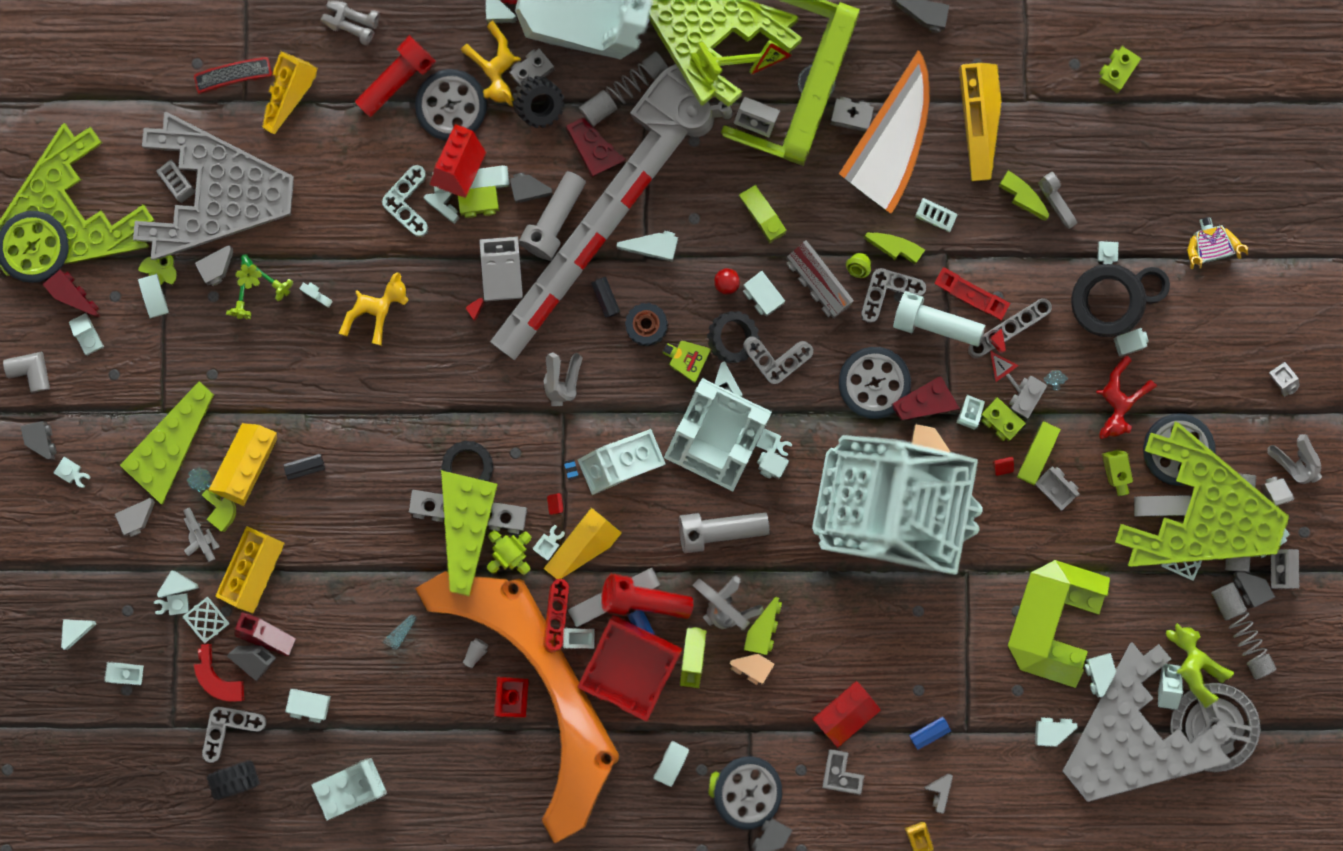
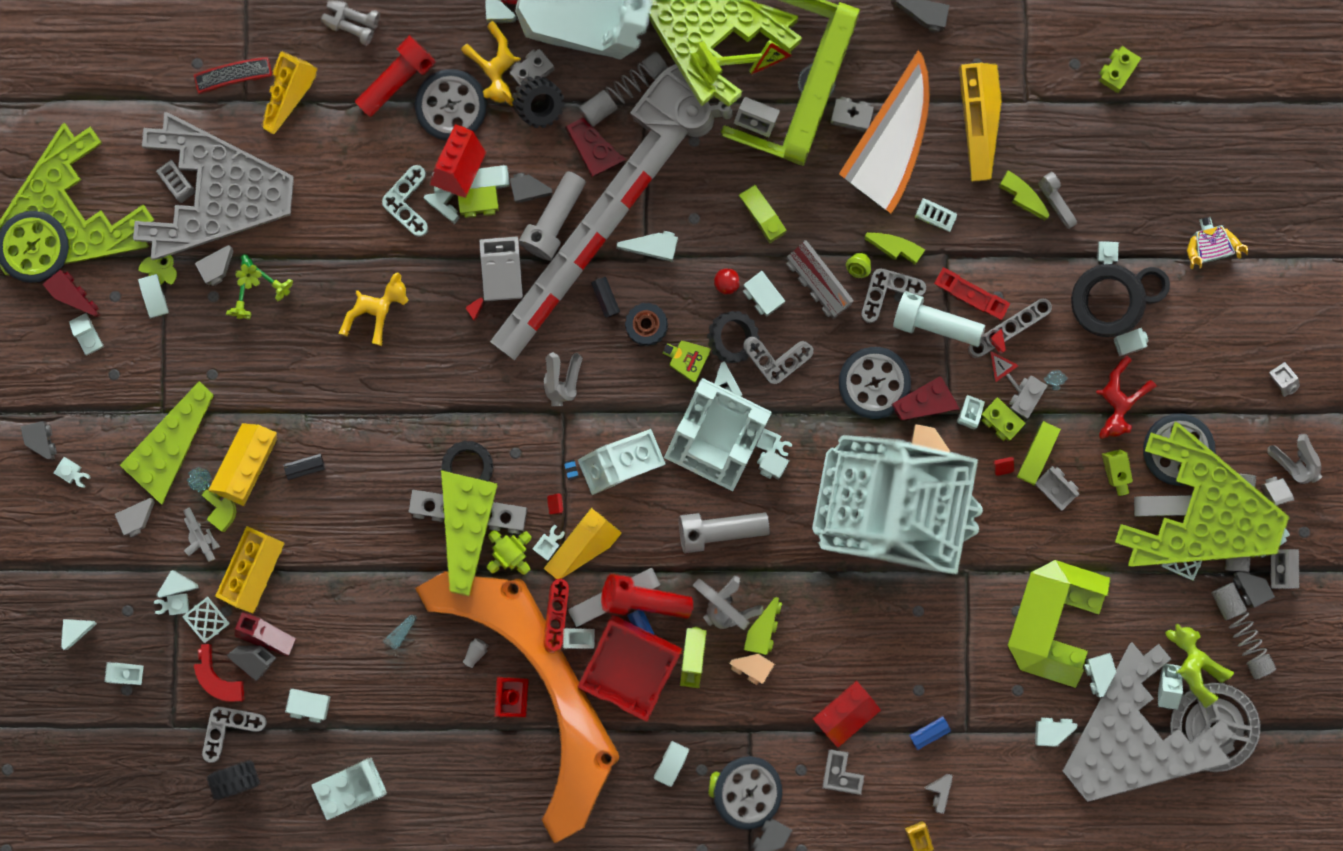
light grey brick [3,352,50,393] -> none
light aqua plate [299,282,333,308] -> none

